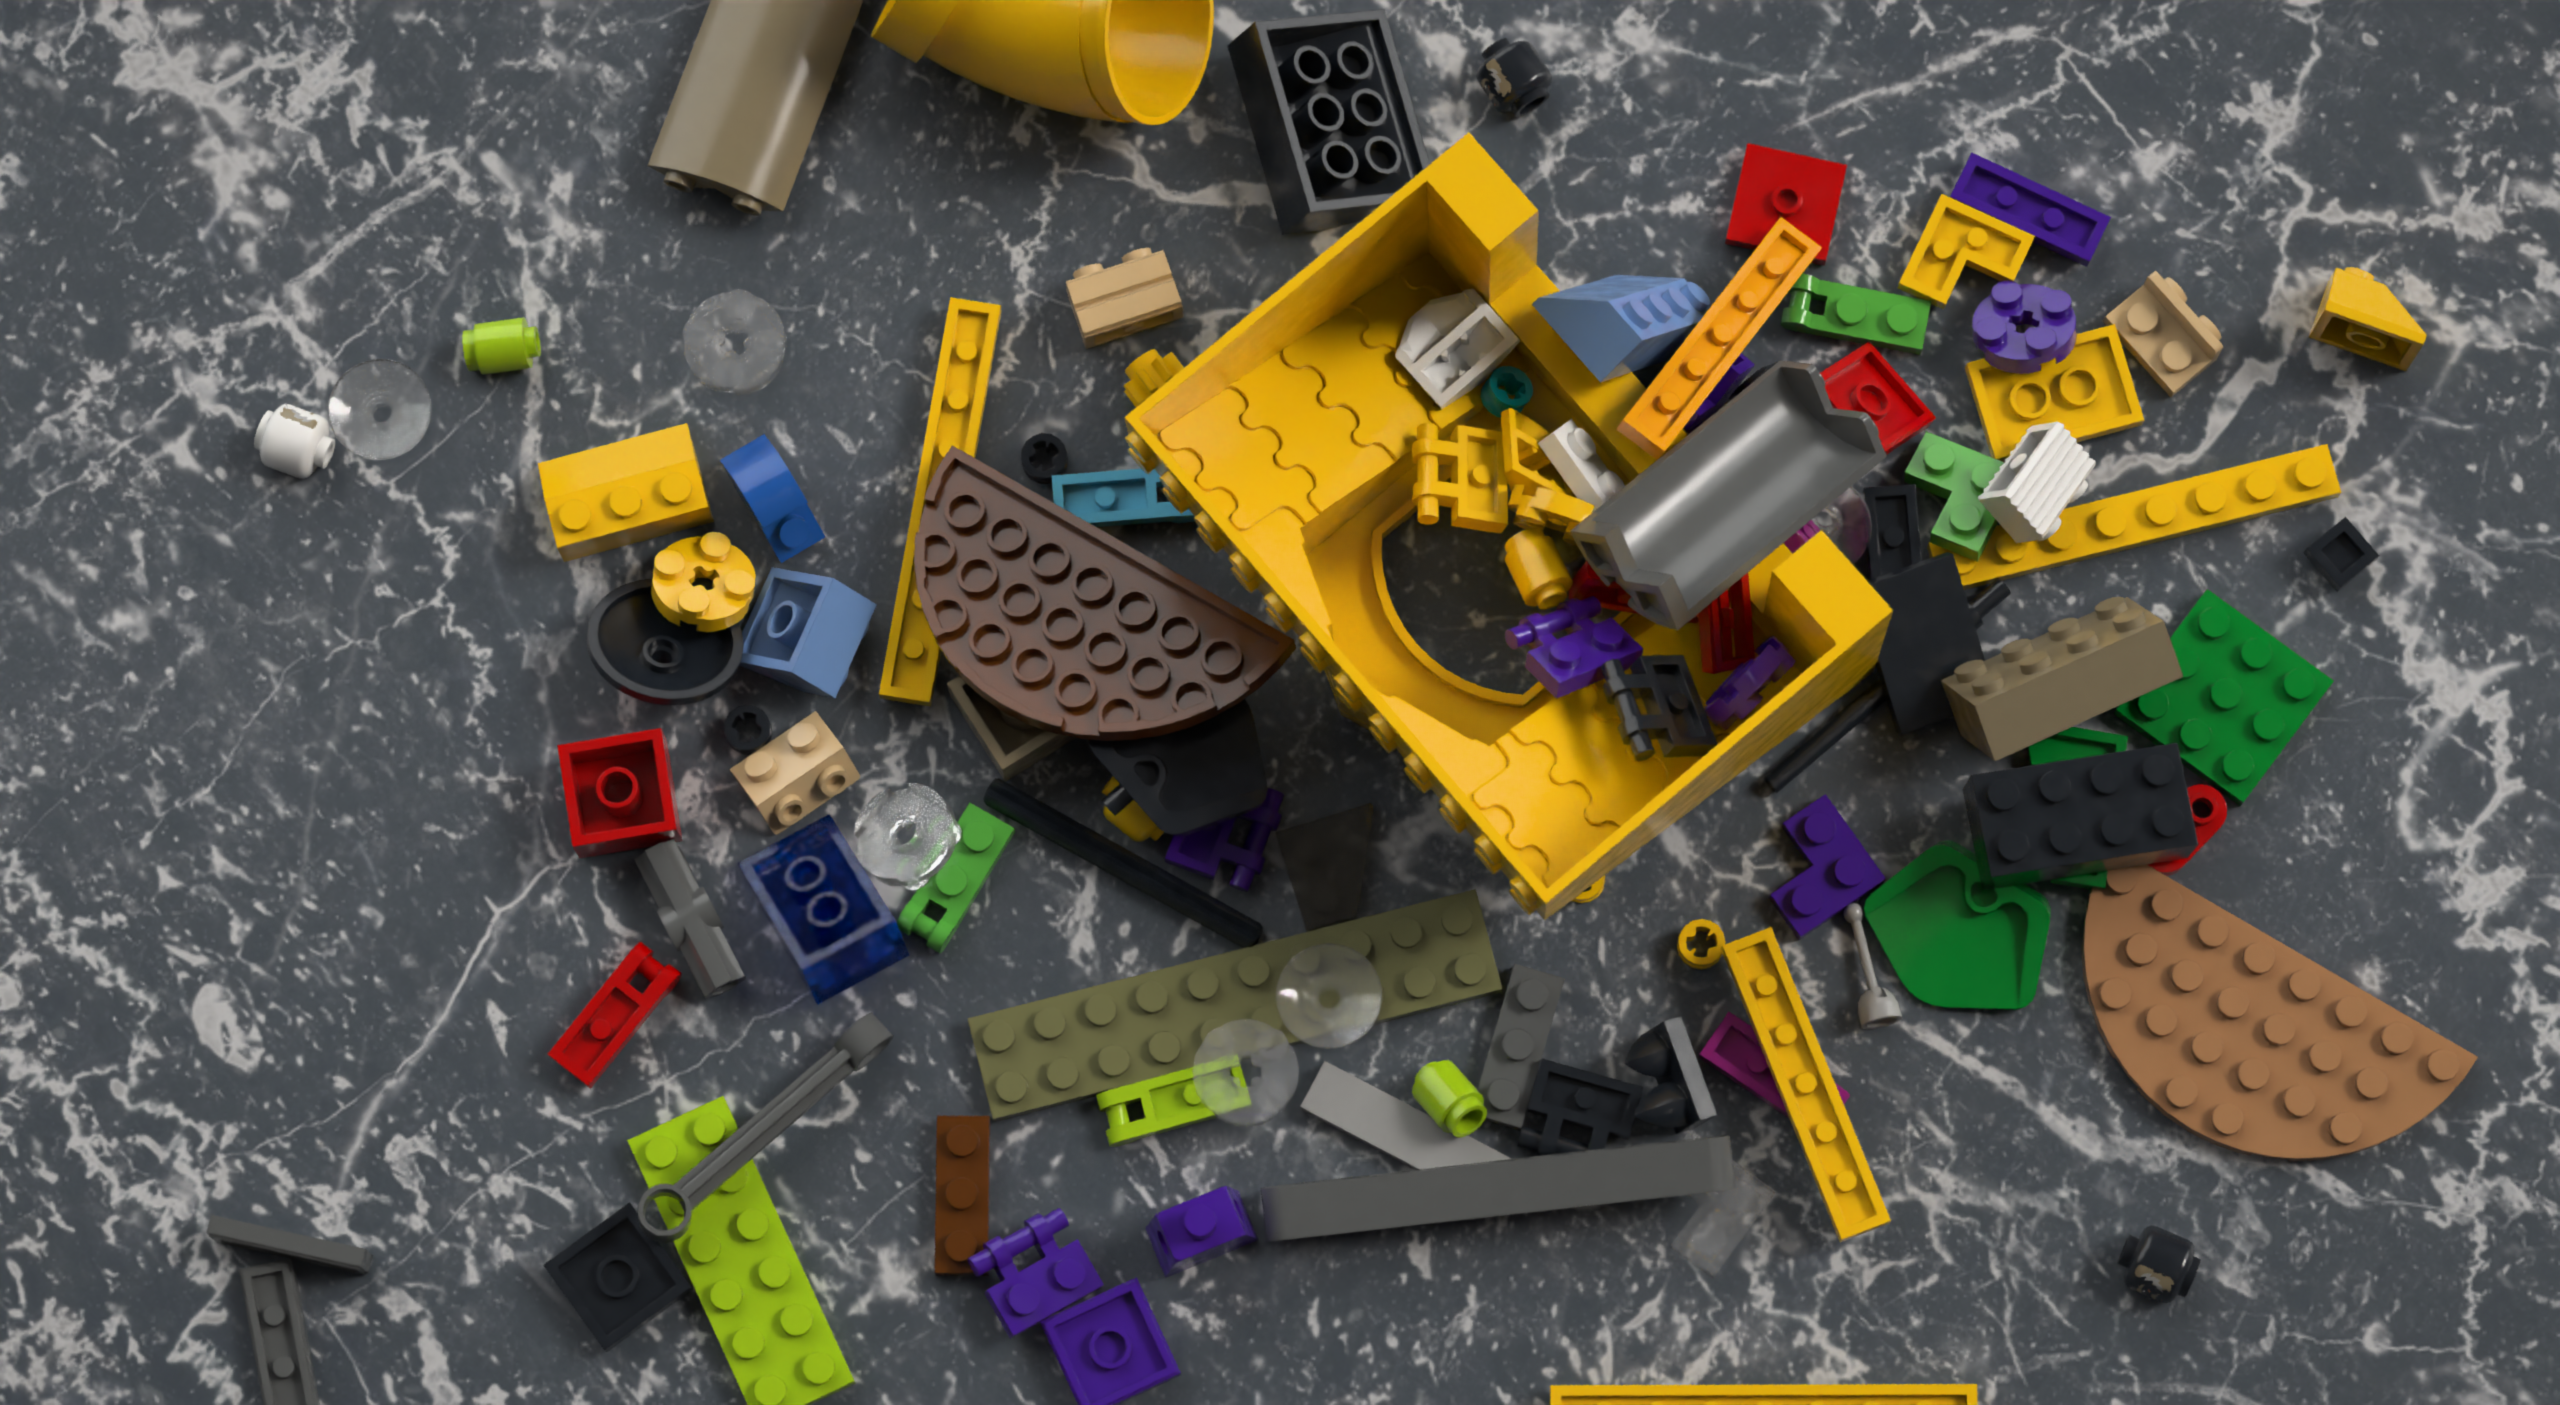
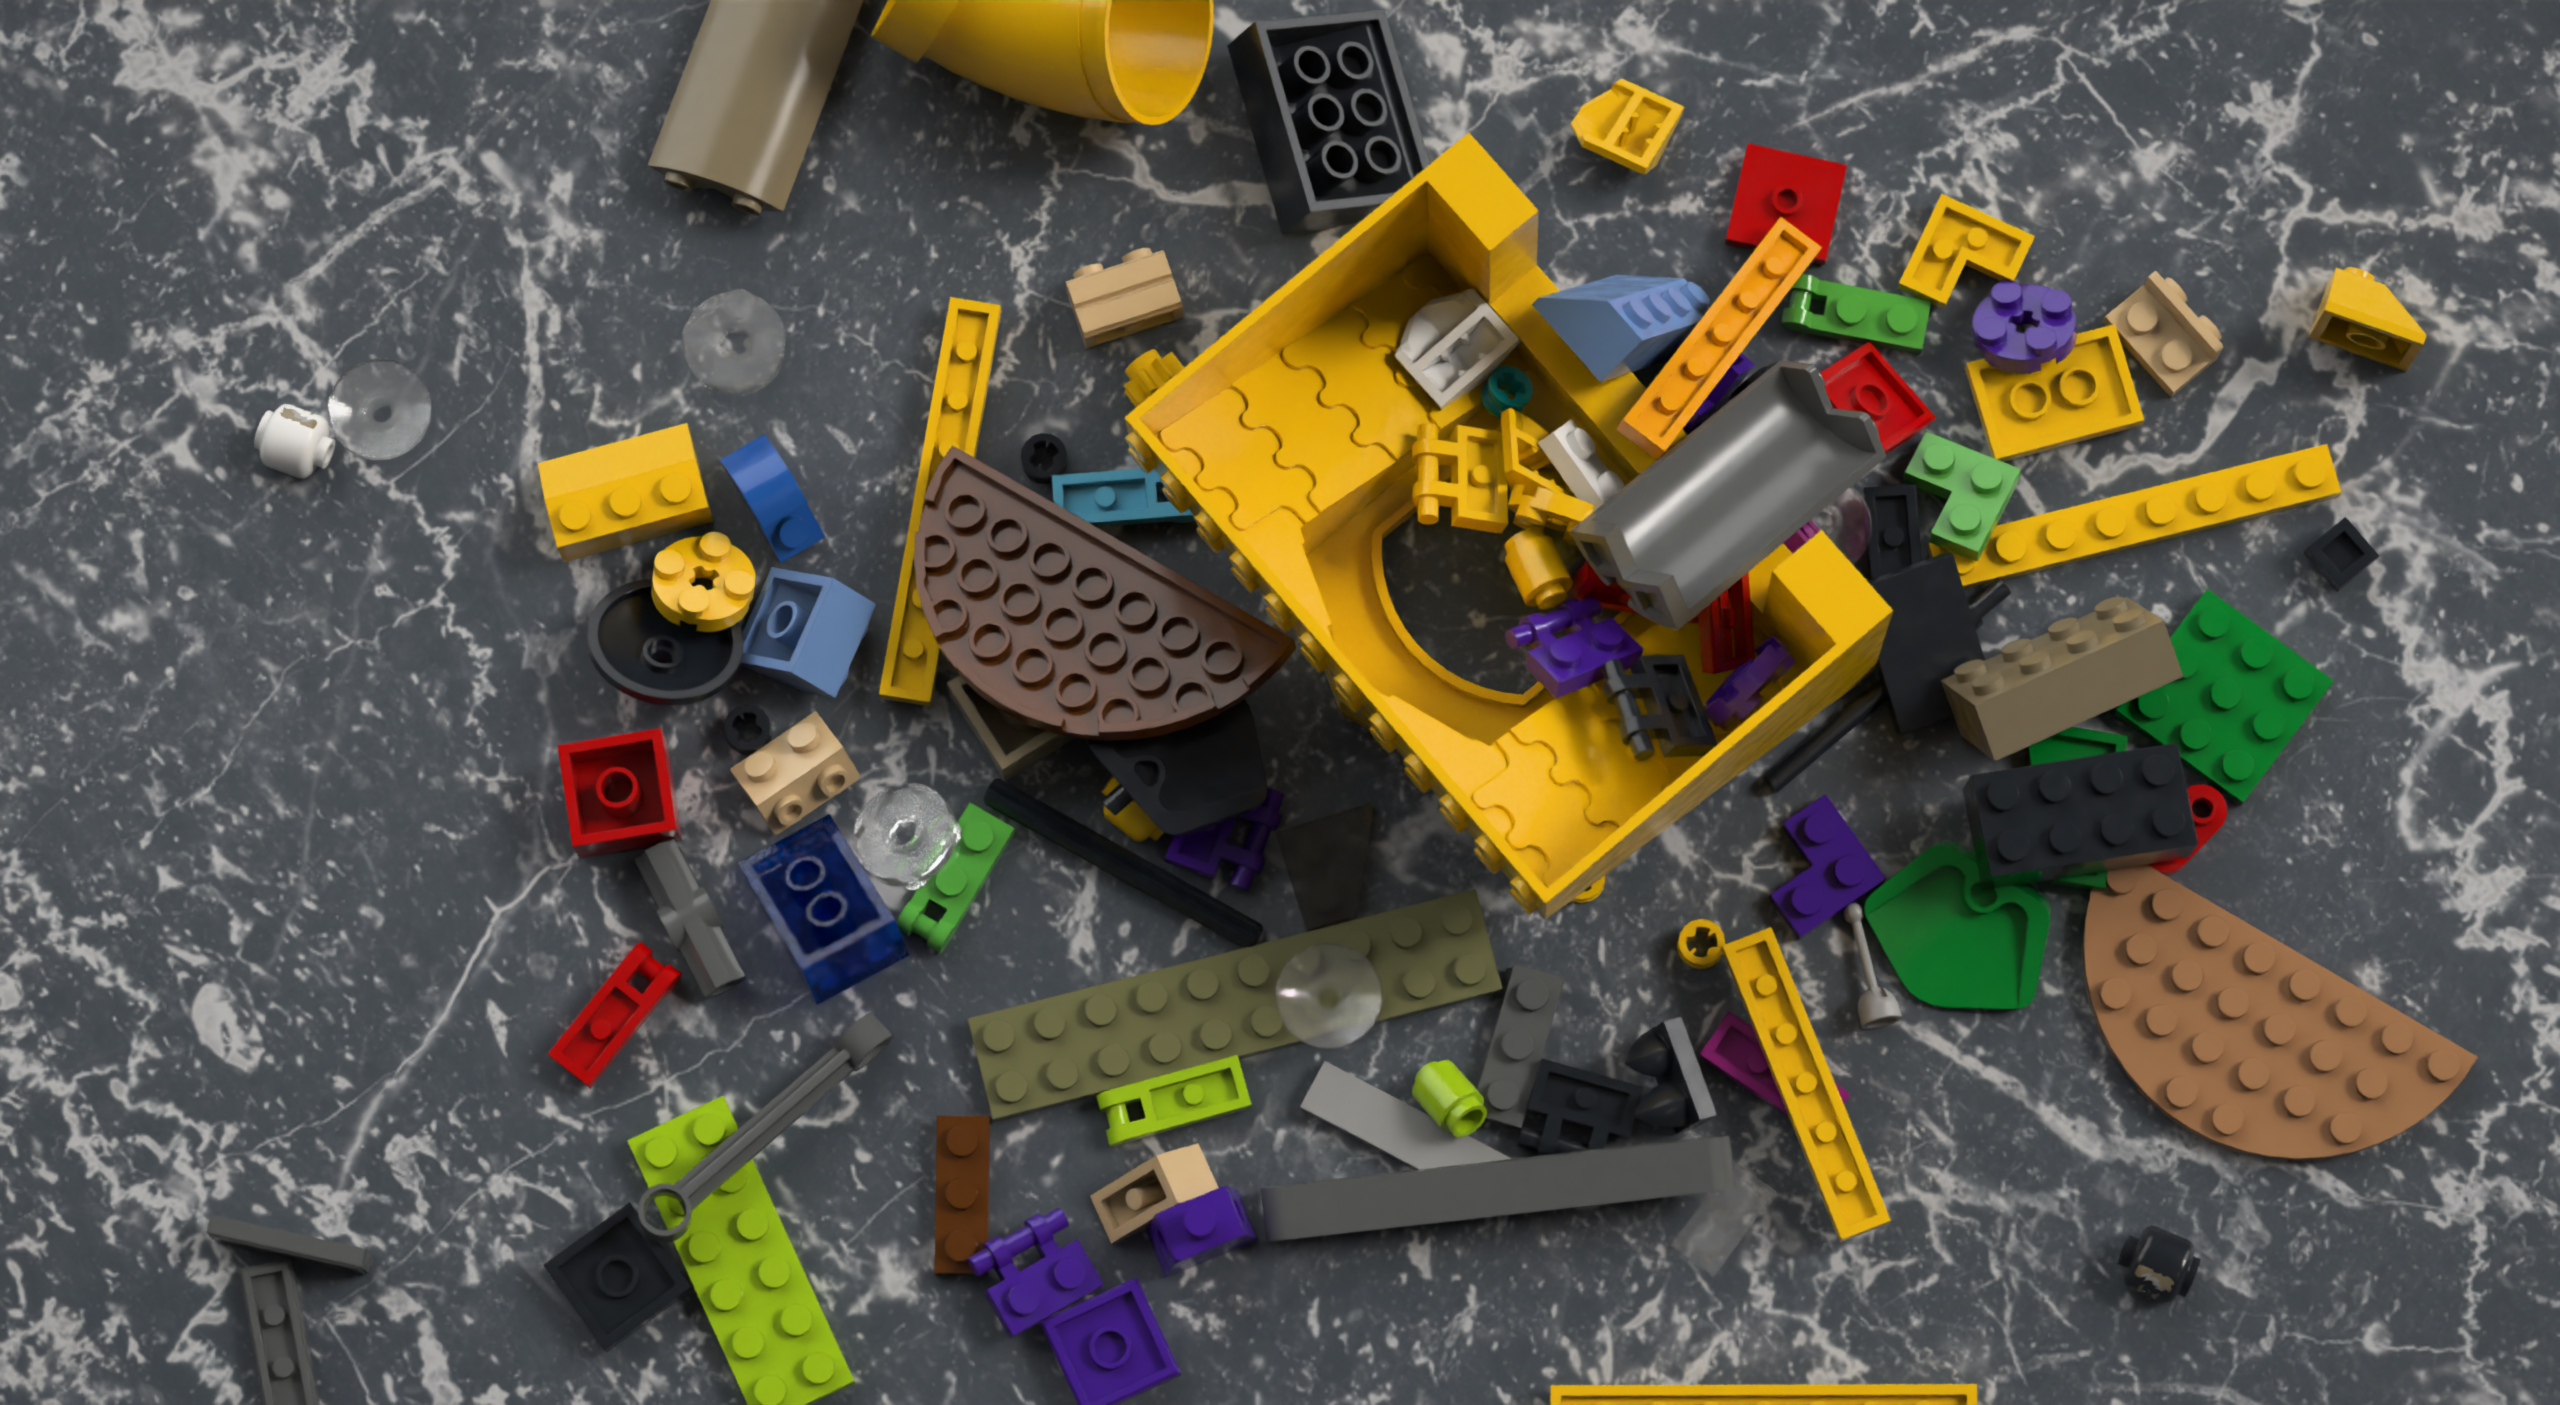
lime brick [462,317,541,375] -> none
clear plate [1193,1019,1299,1127] -> none
black head [1476,38,1552,117] -> none
dark purple plate [1950,152,2111,267] -> none
white brick [1978,422,2096,543] -> none
none -> tan slope [1090,1143,1218,1244]
none -> yellow slope [1570,79,1684,175]

